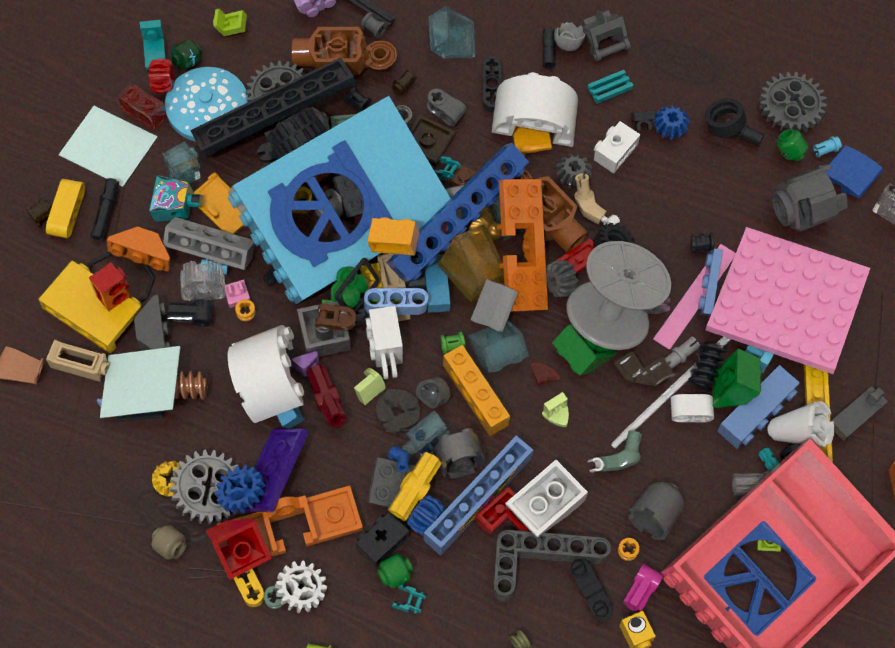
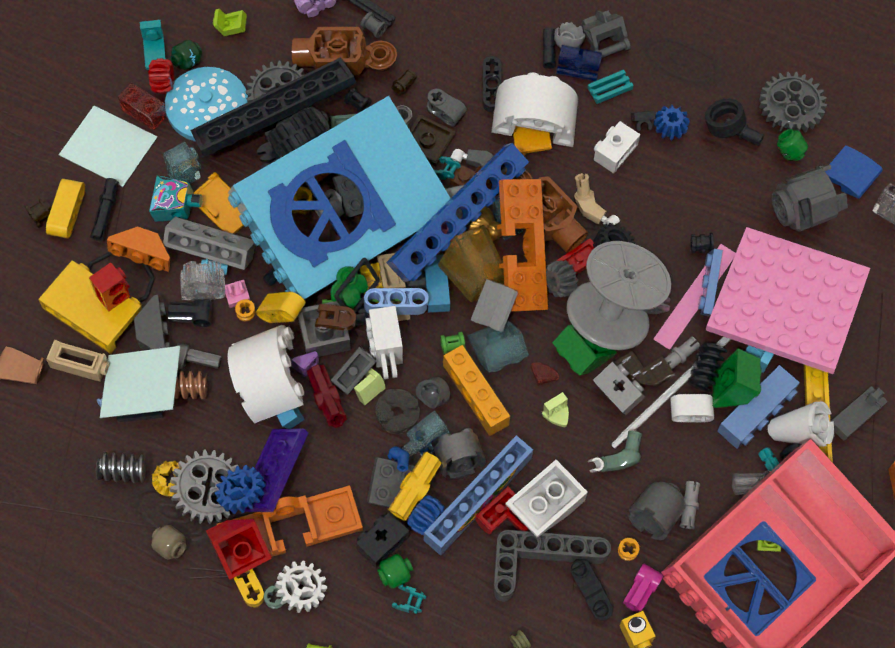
light orange brick [367,217,419,256] -> none
clear light blue slope [428,6,476,58] -> none
dark grey gear [556,153,592,189] -> none
medium azure pin [813,136,842,157] -> none
none -> flat silver piece [96,452,146,484]
none -> flat silver piece [177,343,221,373]
none -> yellow beam [256,292,306,323]
none -> dark grey slope [331,345,376,395]
none -> dark grey arm [451,149,507,173]
none -> clear blue pin [556,45,602,81]
none -> light grey brick [593,362,645,415]
none -> light grey pin [680,481,700,529]

